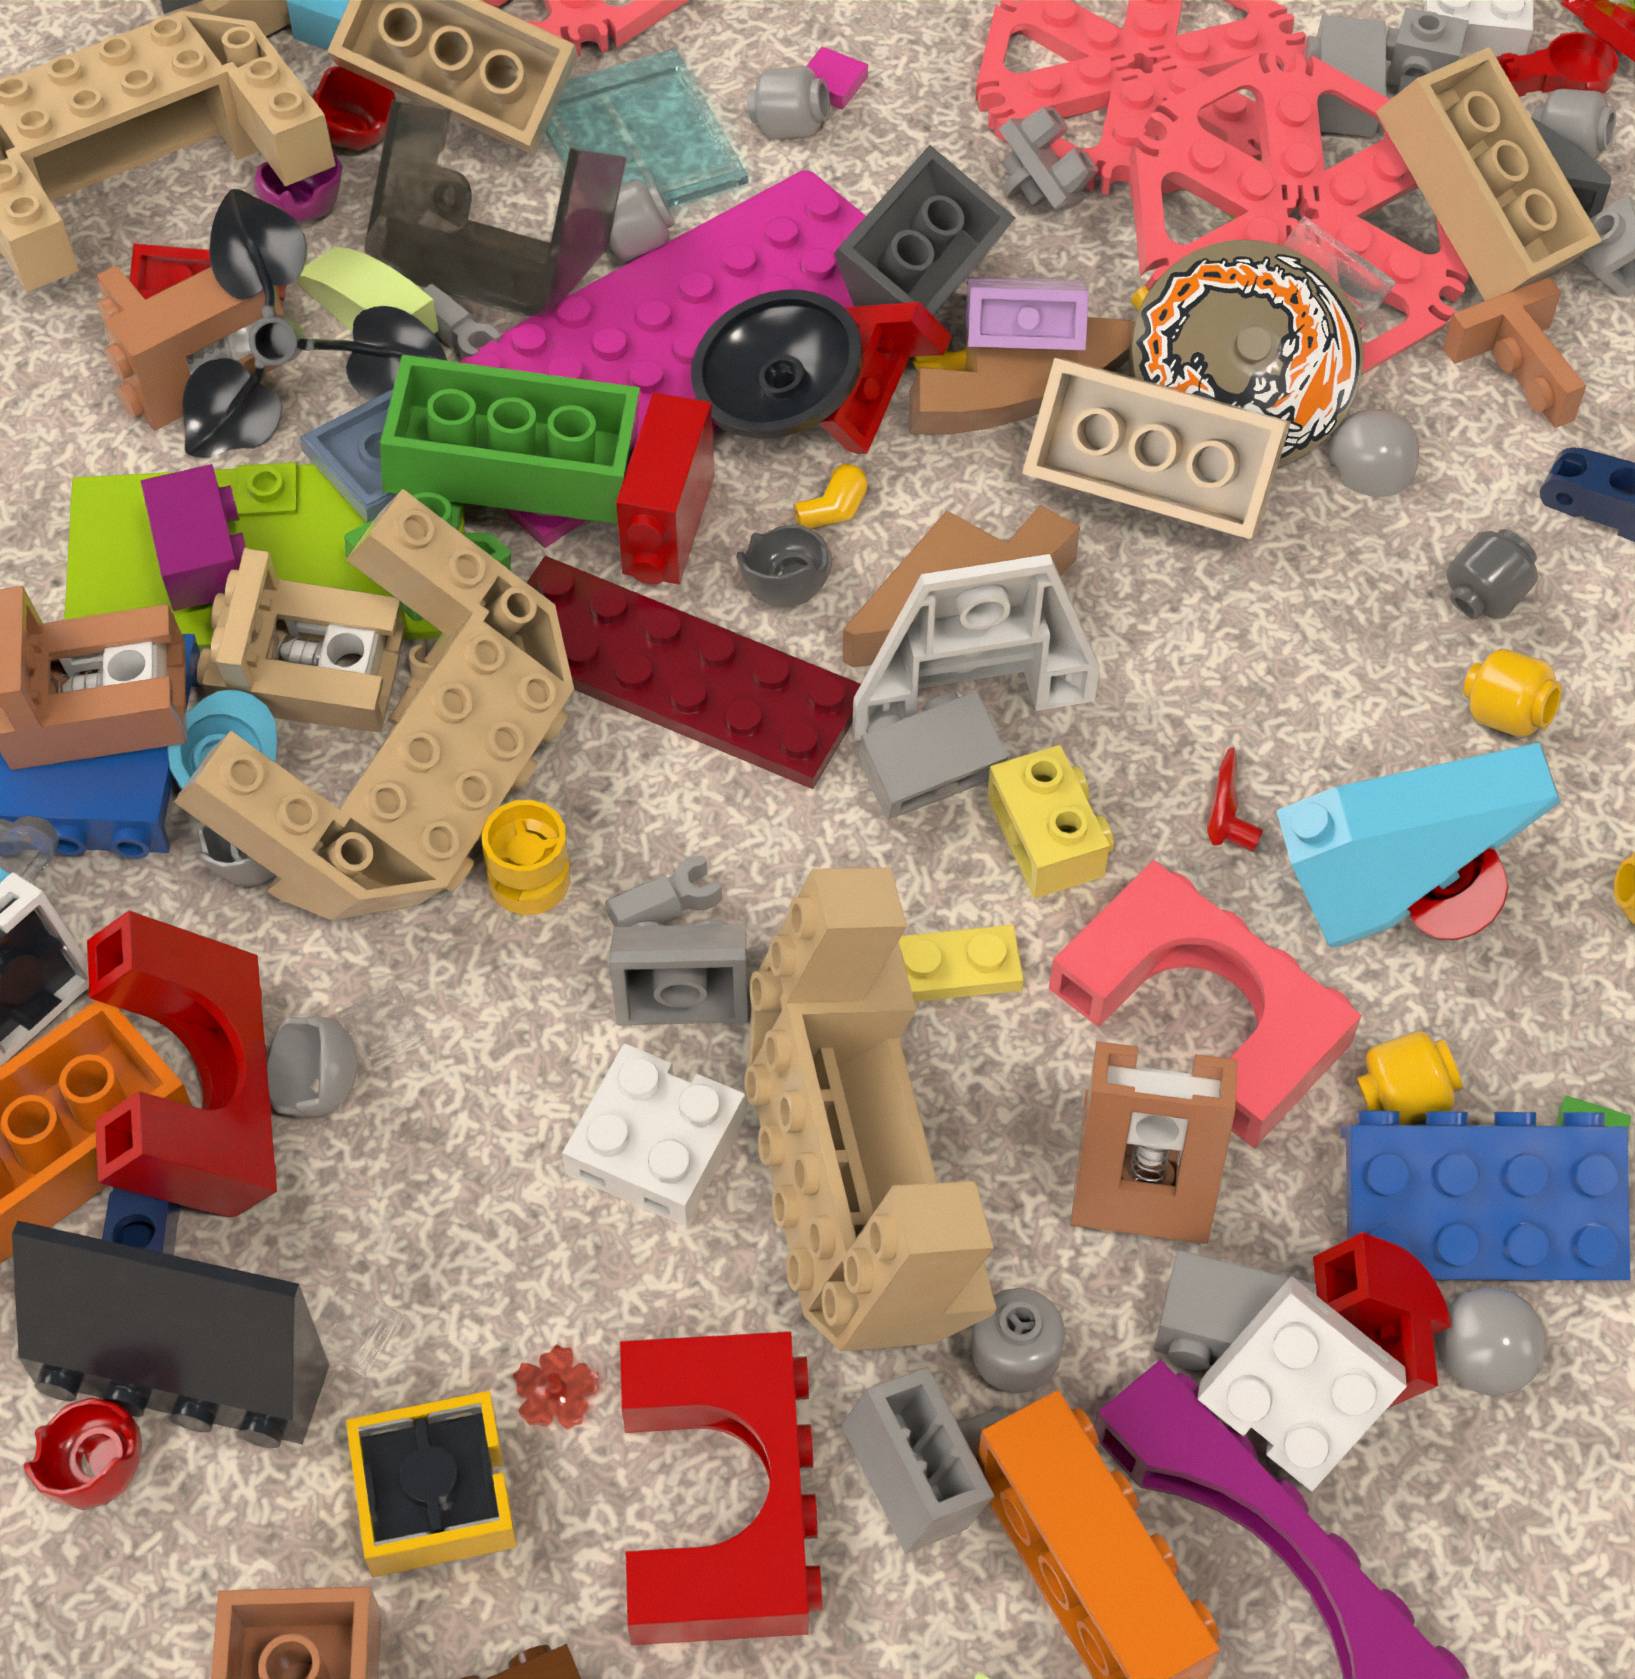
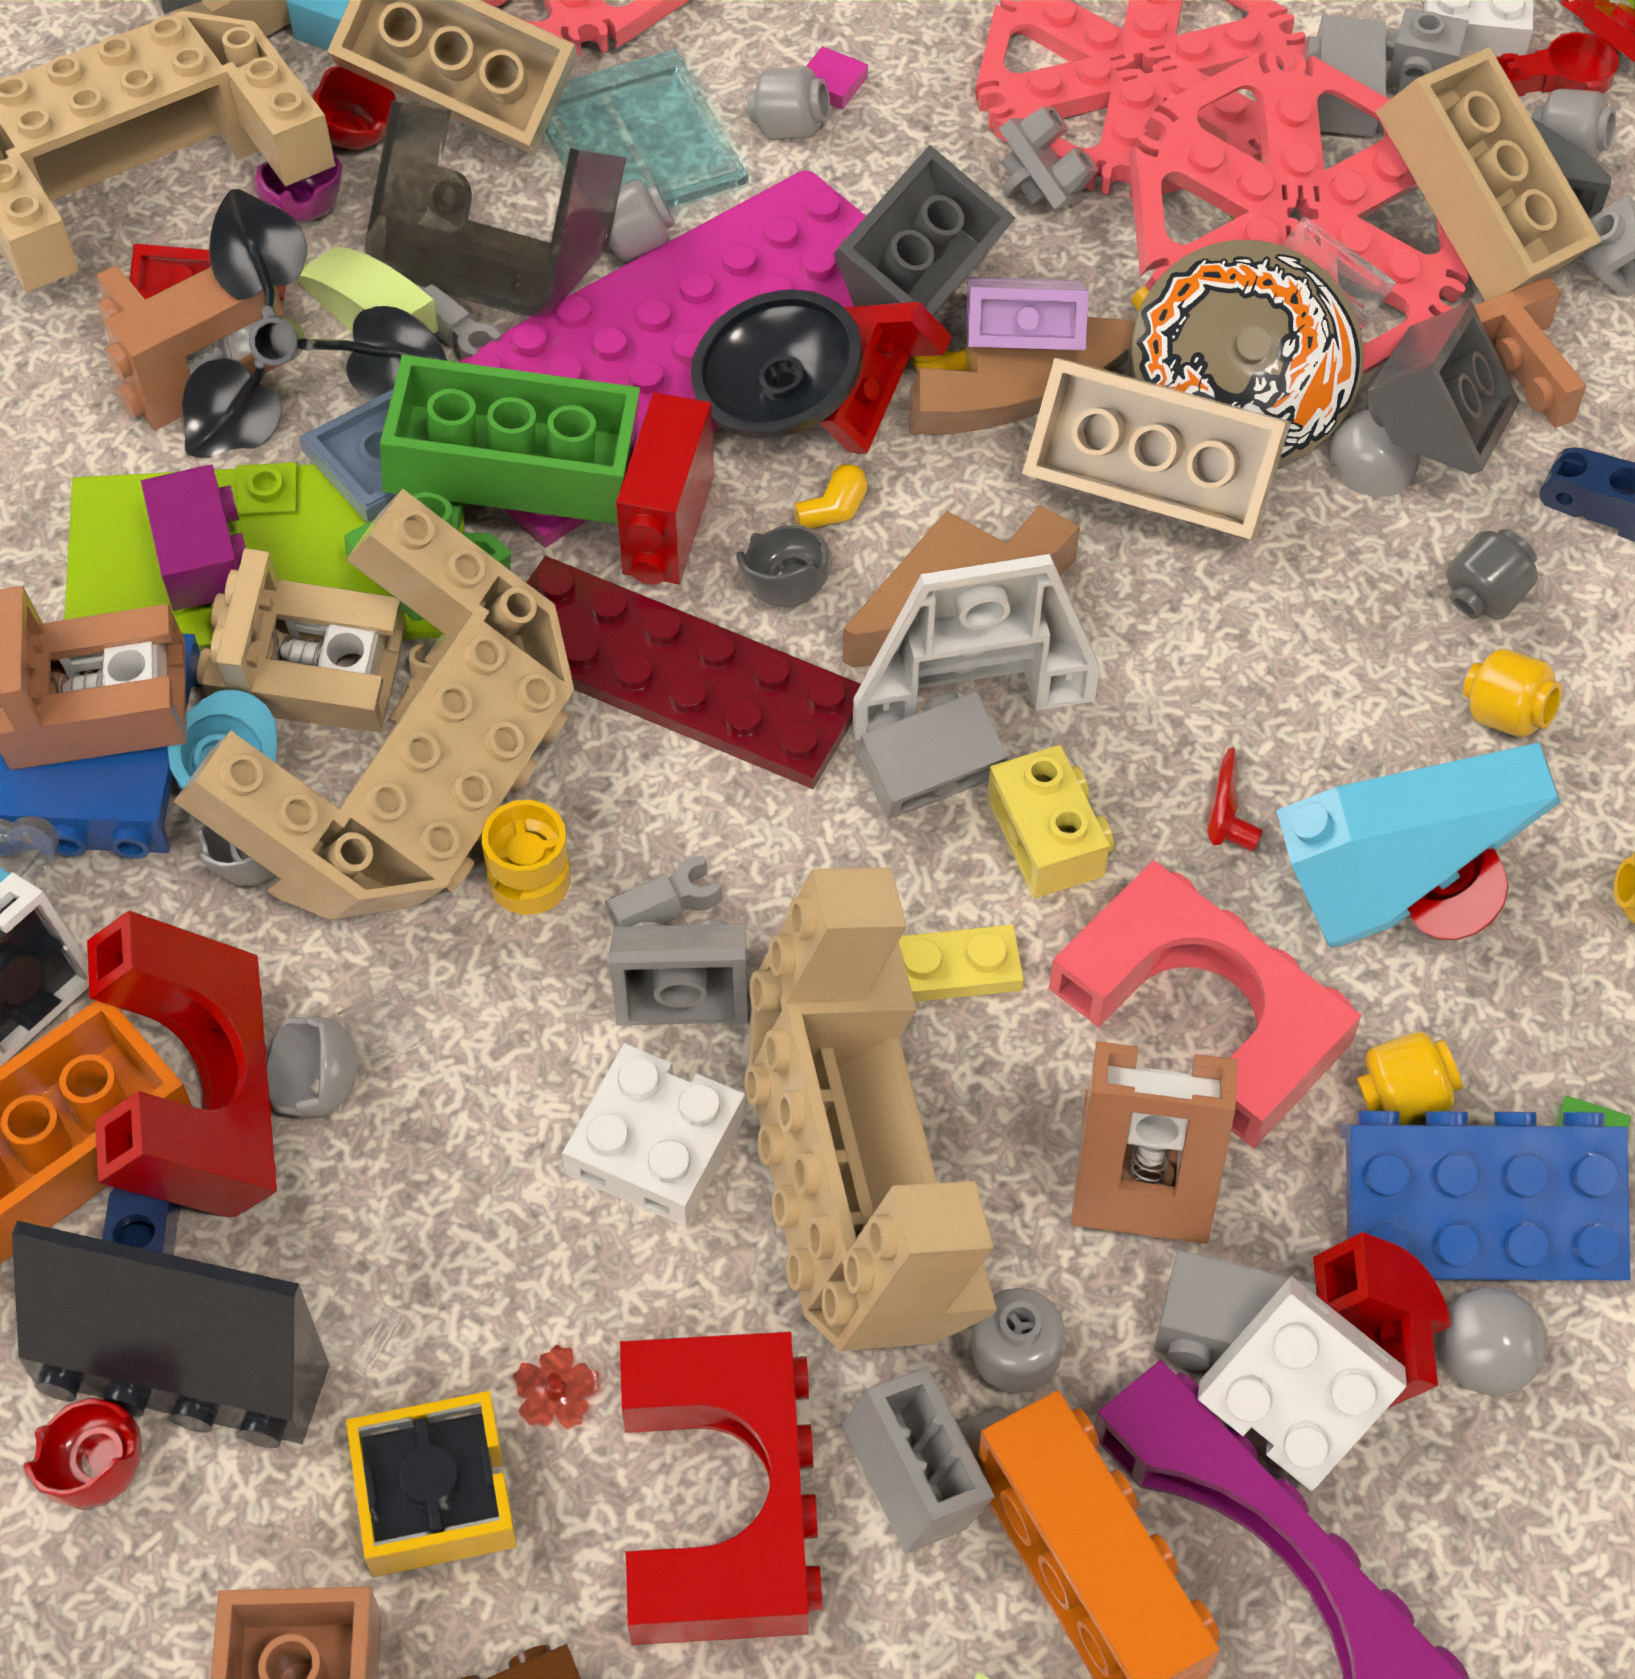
none -> dark grey slope [1367,301,1520,475]

